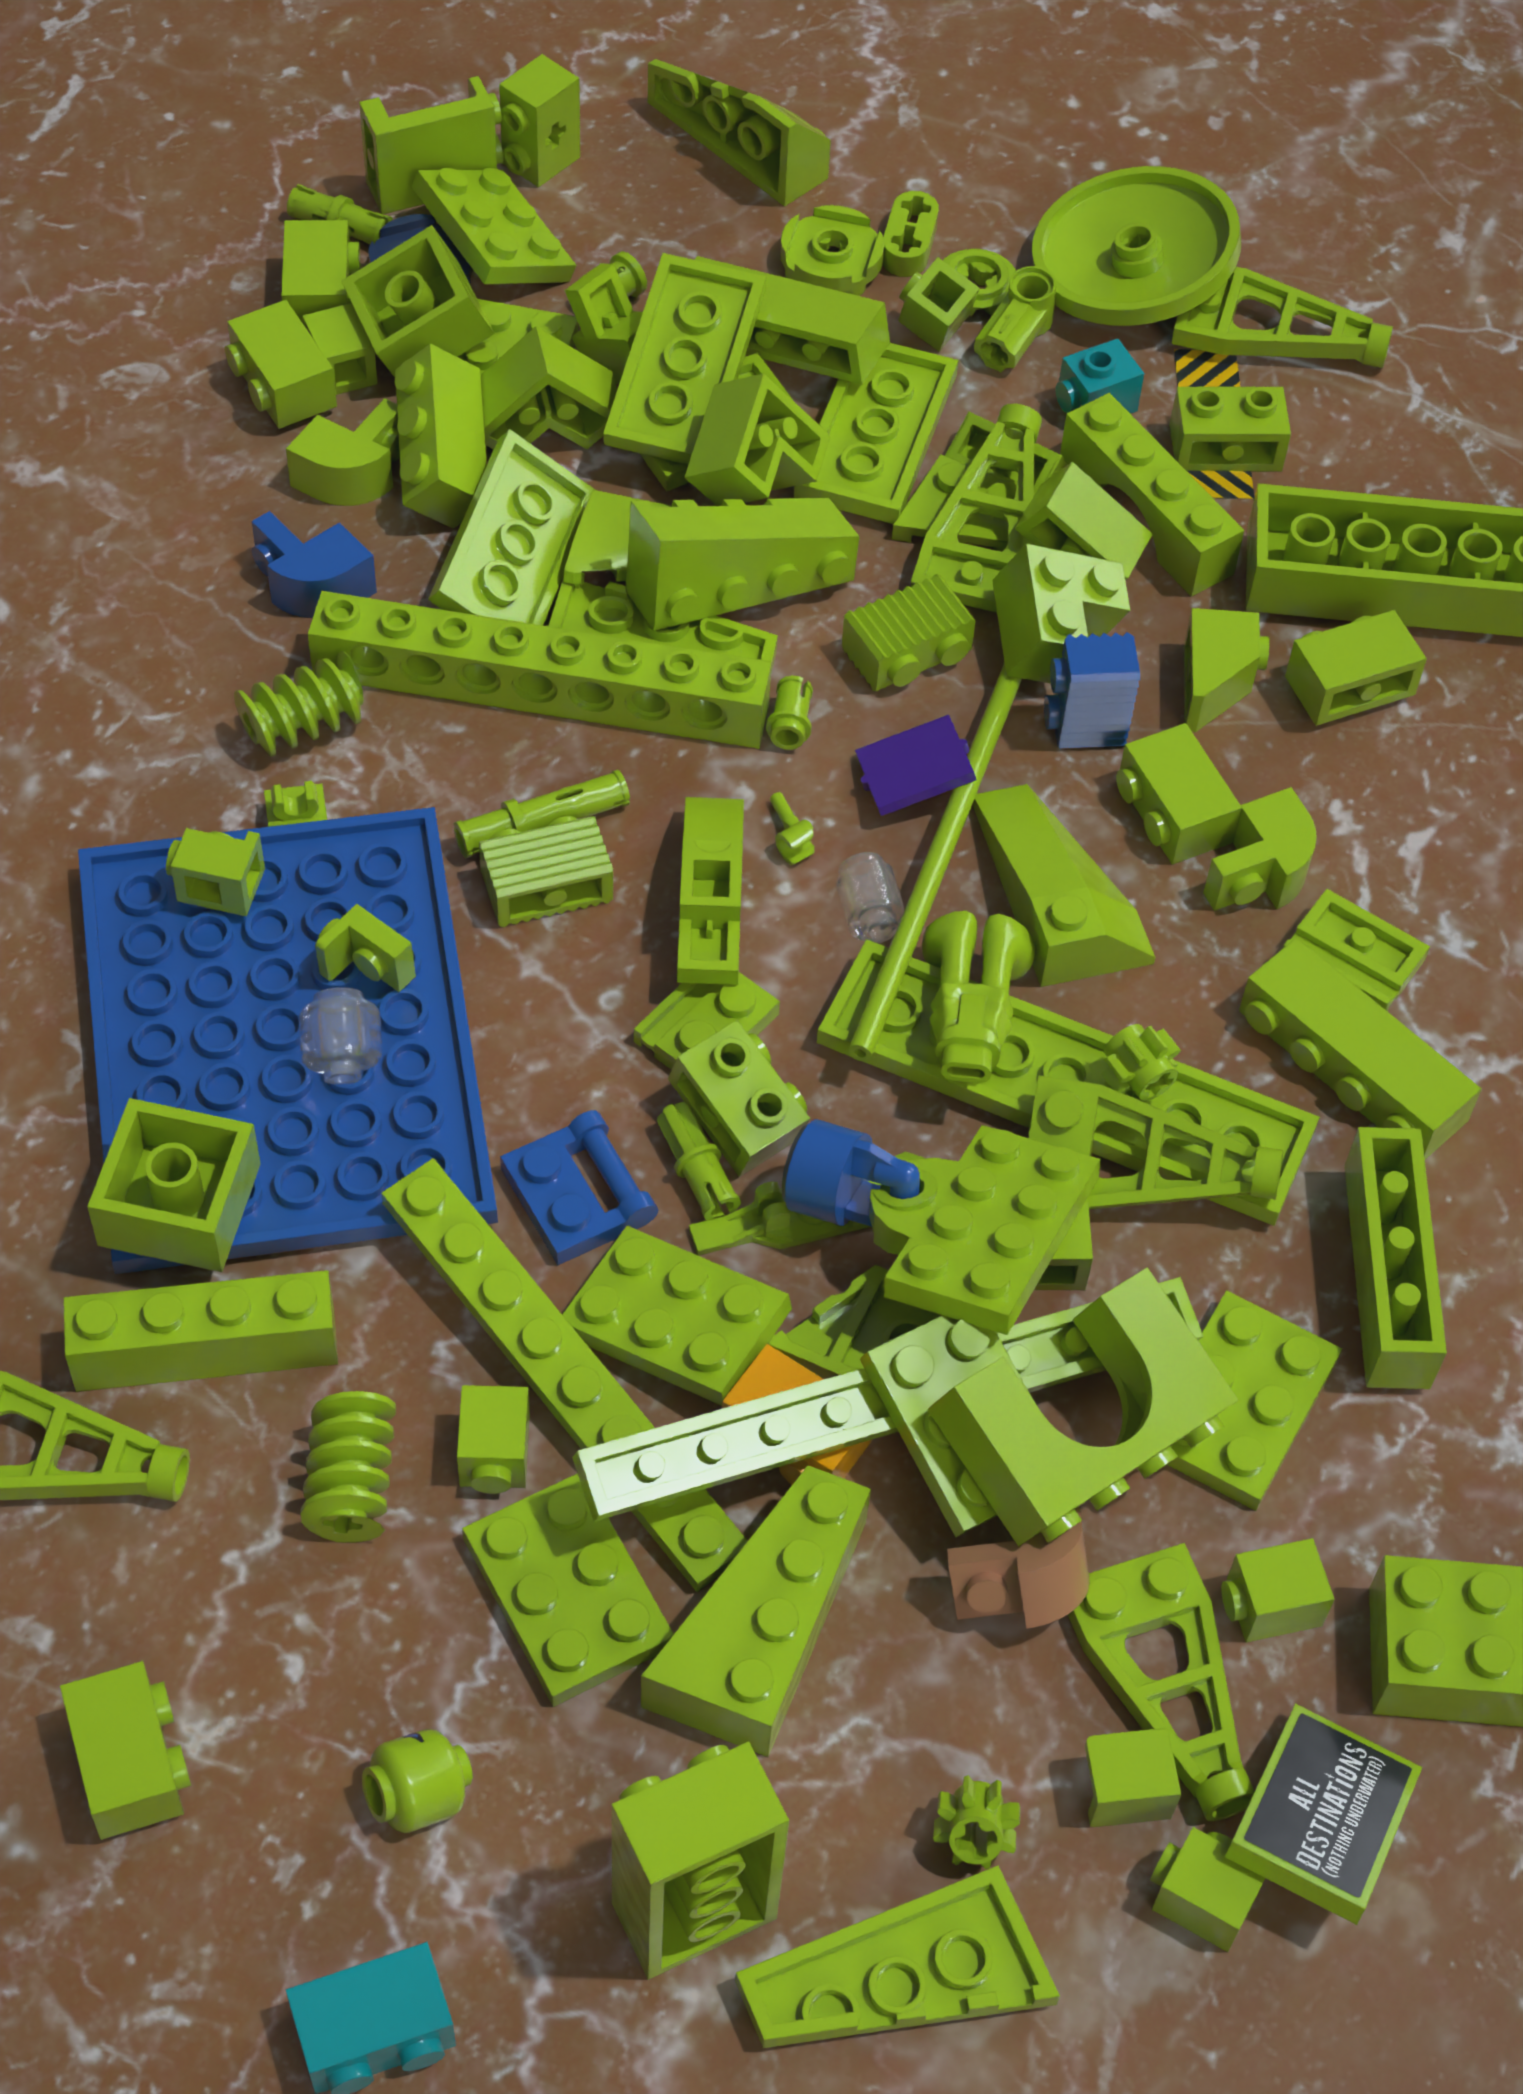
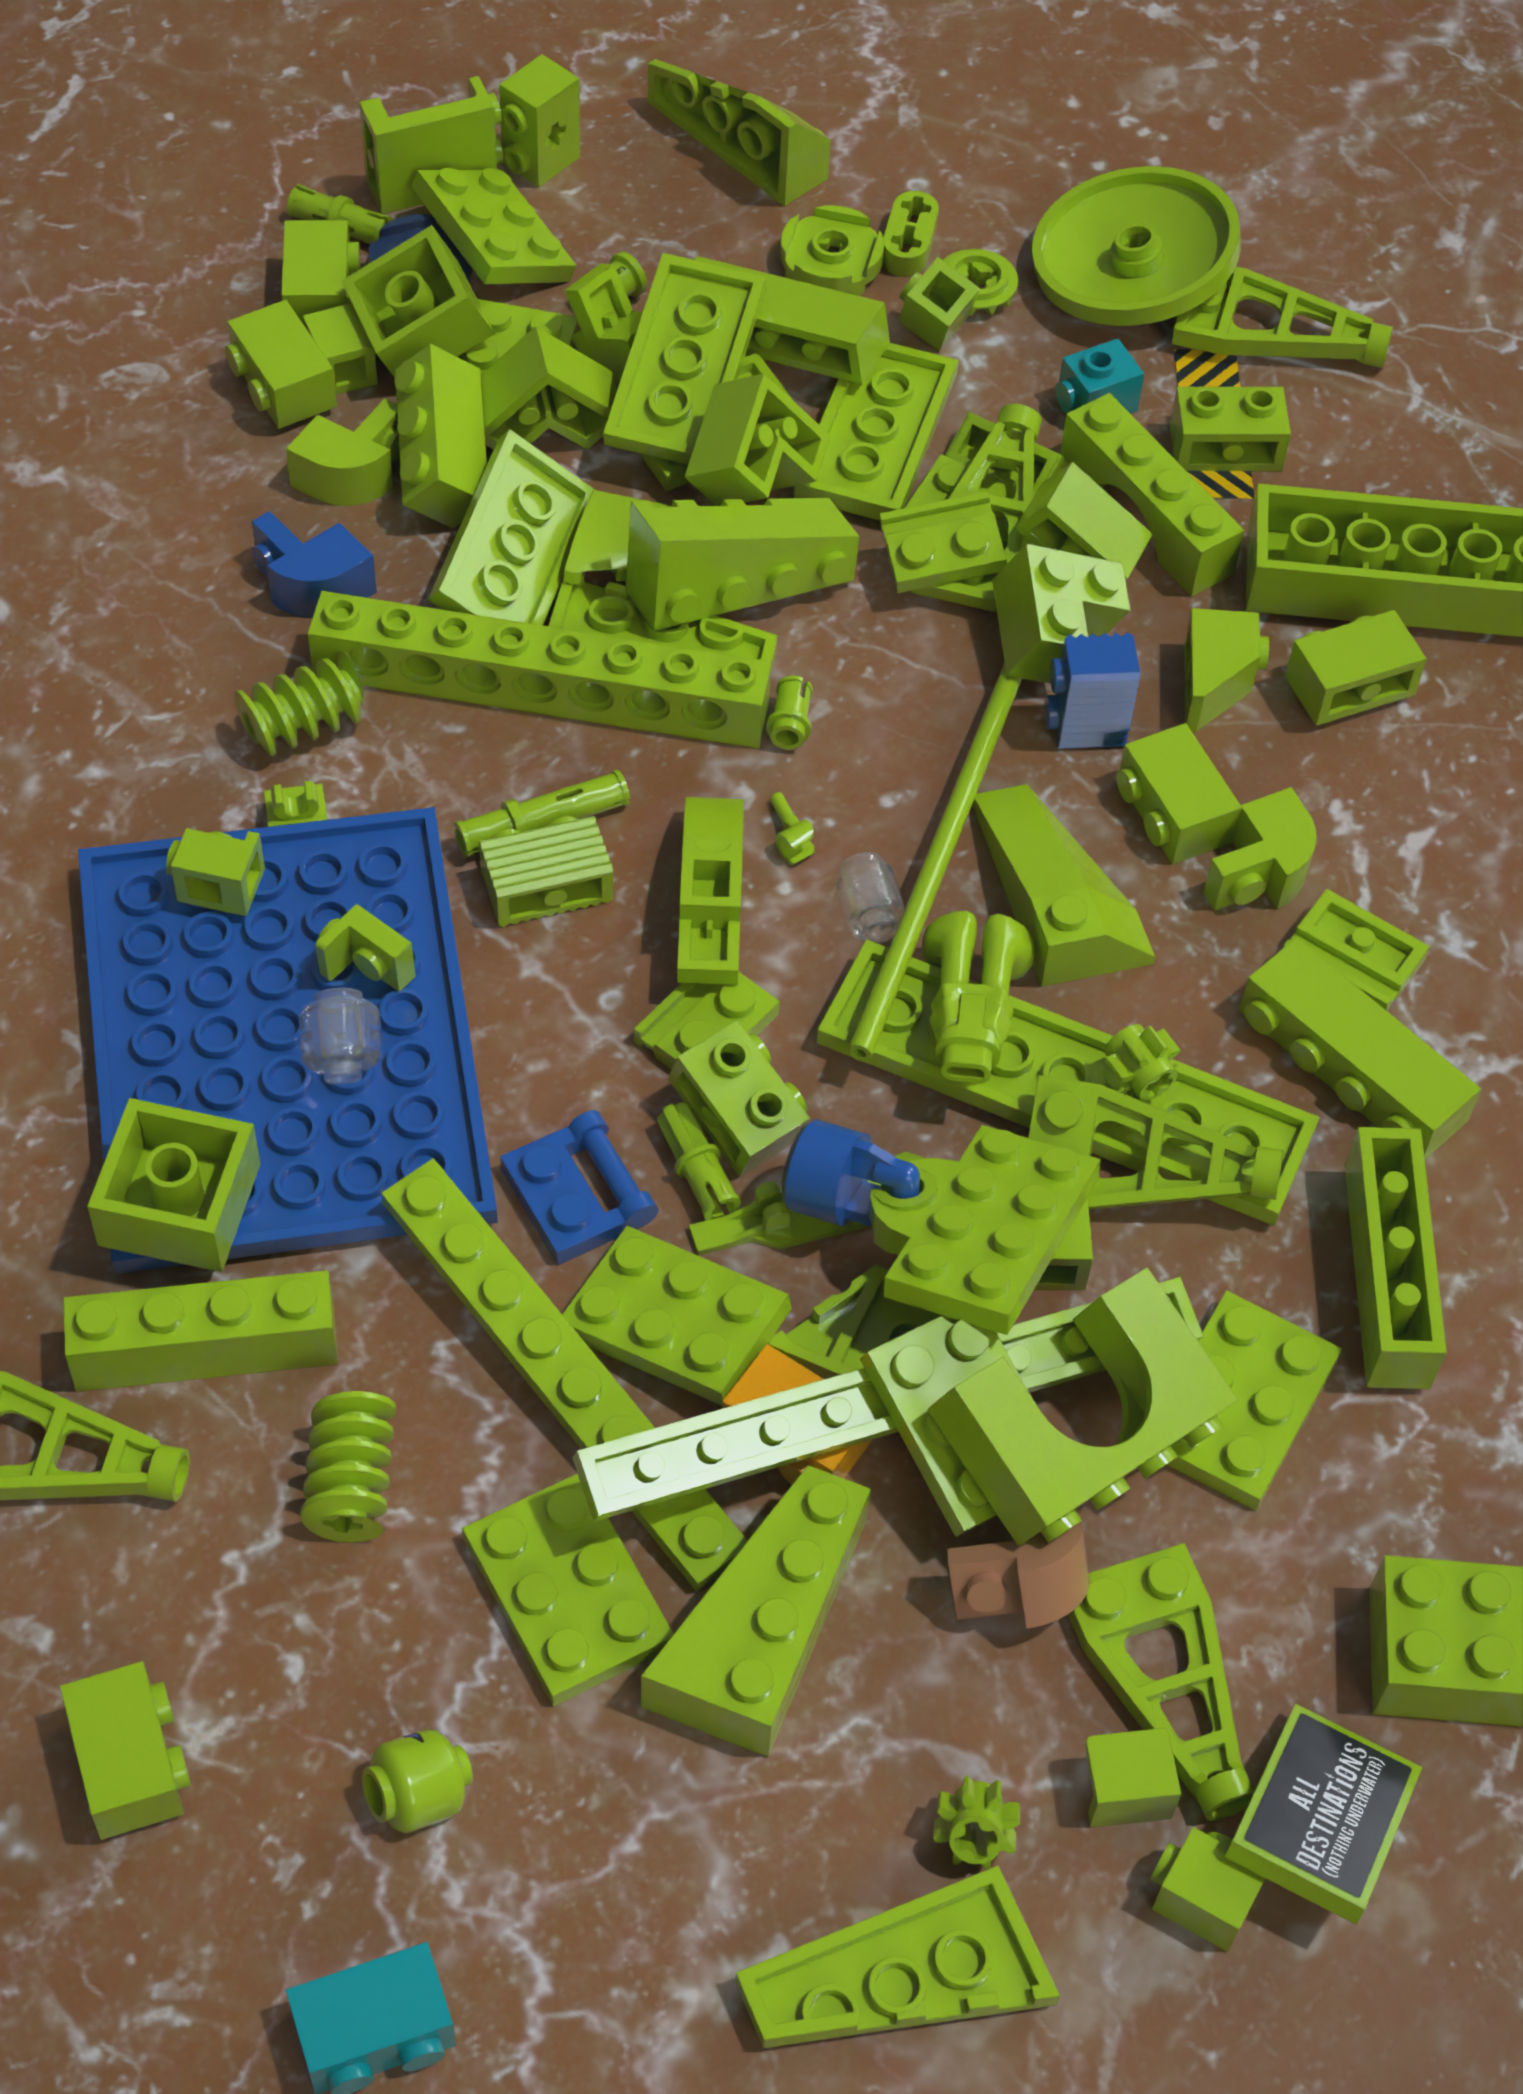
lime brick [457,1385,530,1494] -> none
lime brick [612,1741,789,1980] -> none
lime brick [841,574,976,691] -> none
dark purple piece [855,714,976,816] -> none
lime piece [974,266,1056,372] -> none
lime brick [1221,1538,1335,1643] -> none
none -> lime plate [880,491,1007,594]

